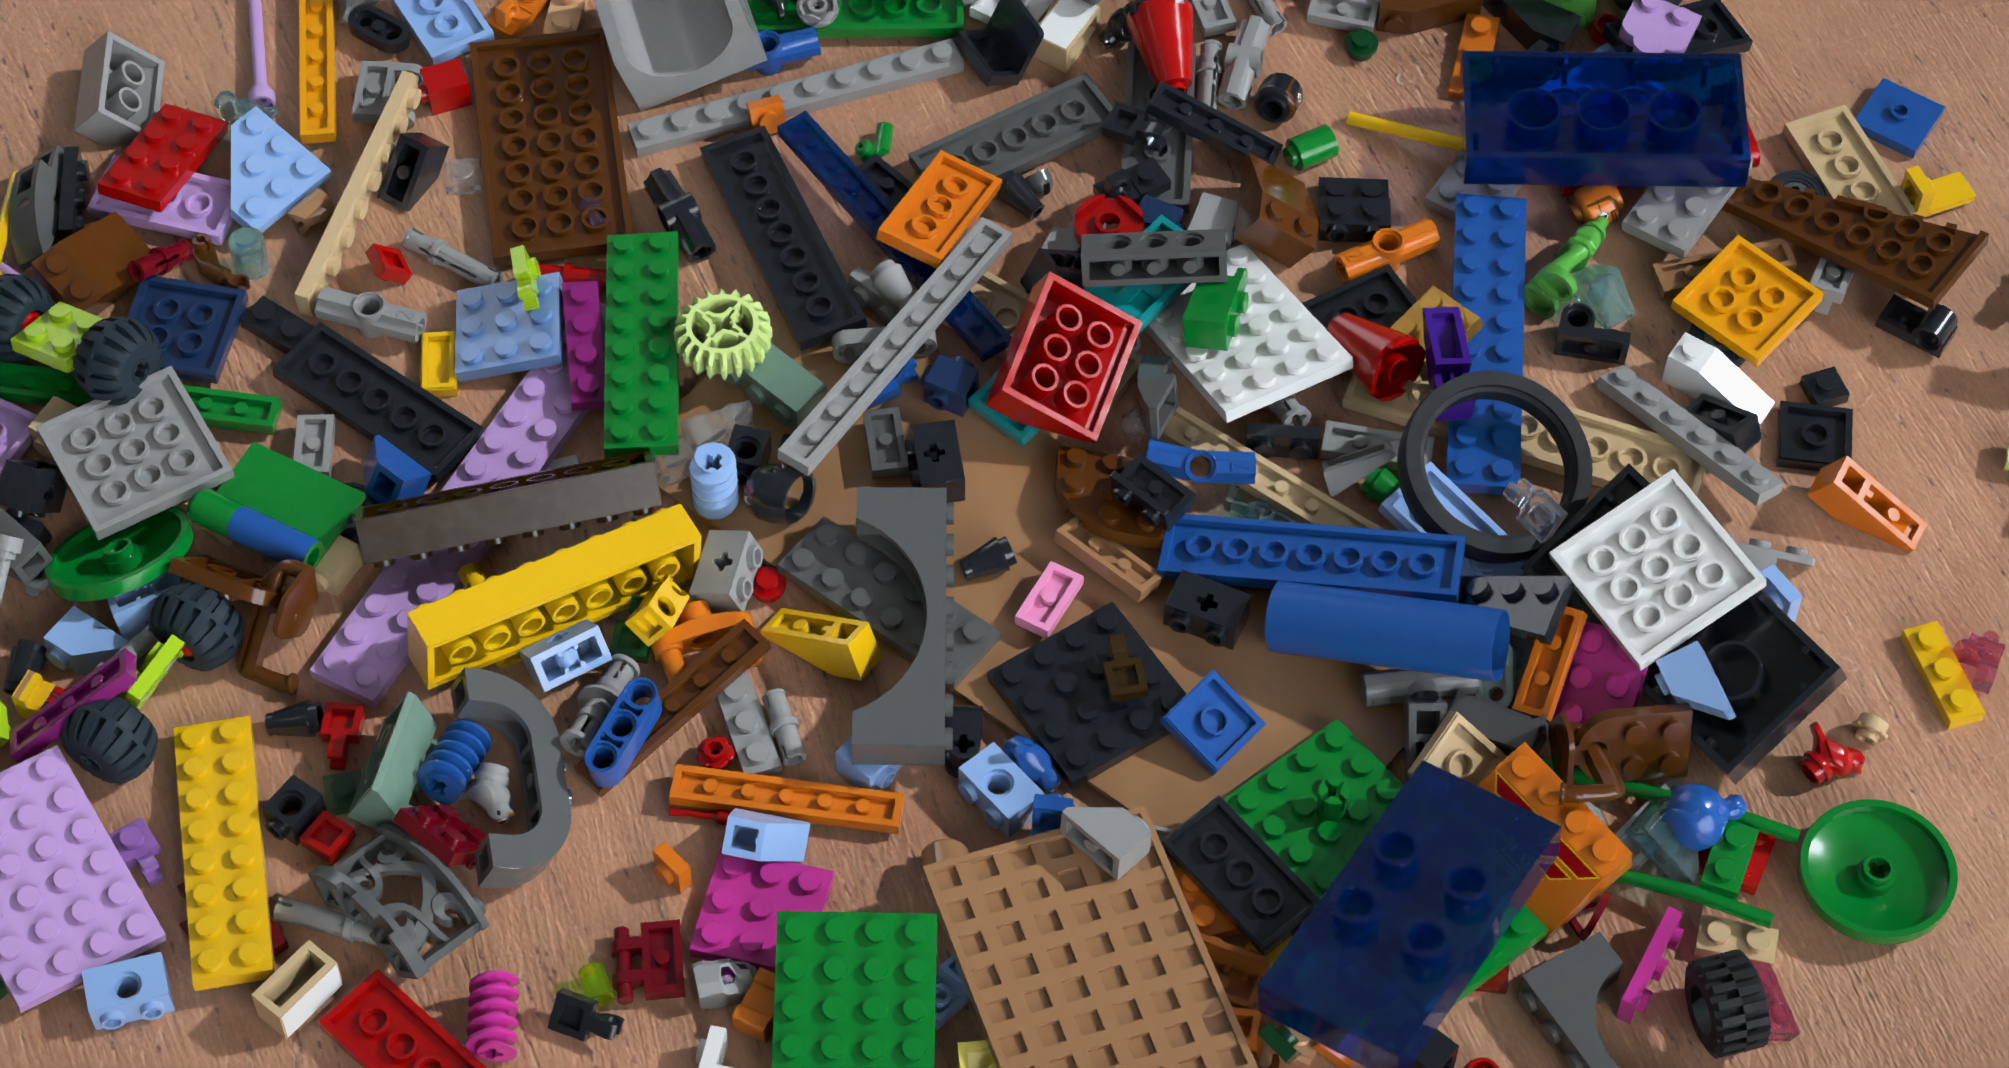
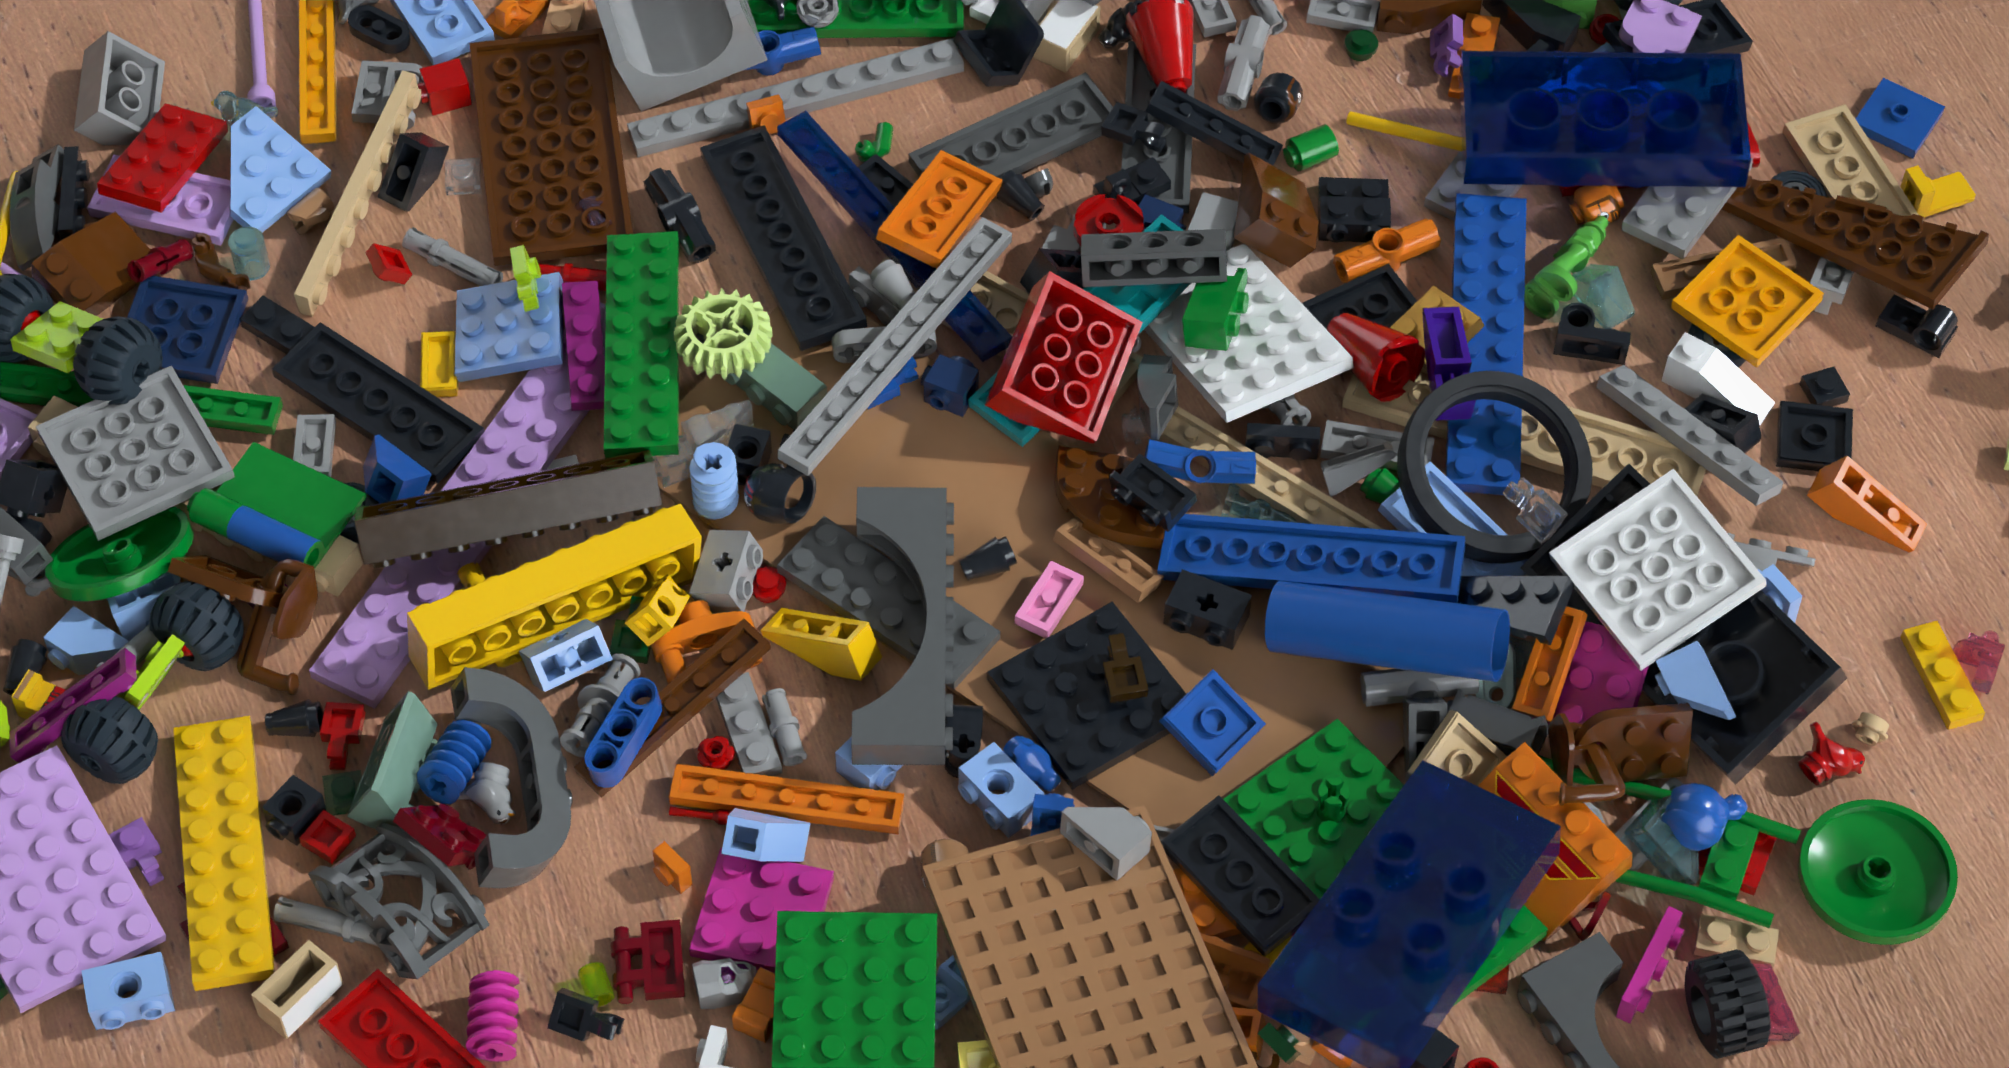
light grey piece [315,287,427,343] -> none
dark grey plate [863,407,909,479] -> none
black brick [905,420,965,502] -> none
light grey pin [1195,39,1223,109] -> none
none -> medium lavender plate [1430,14,1464,77]

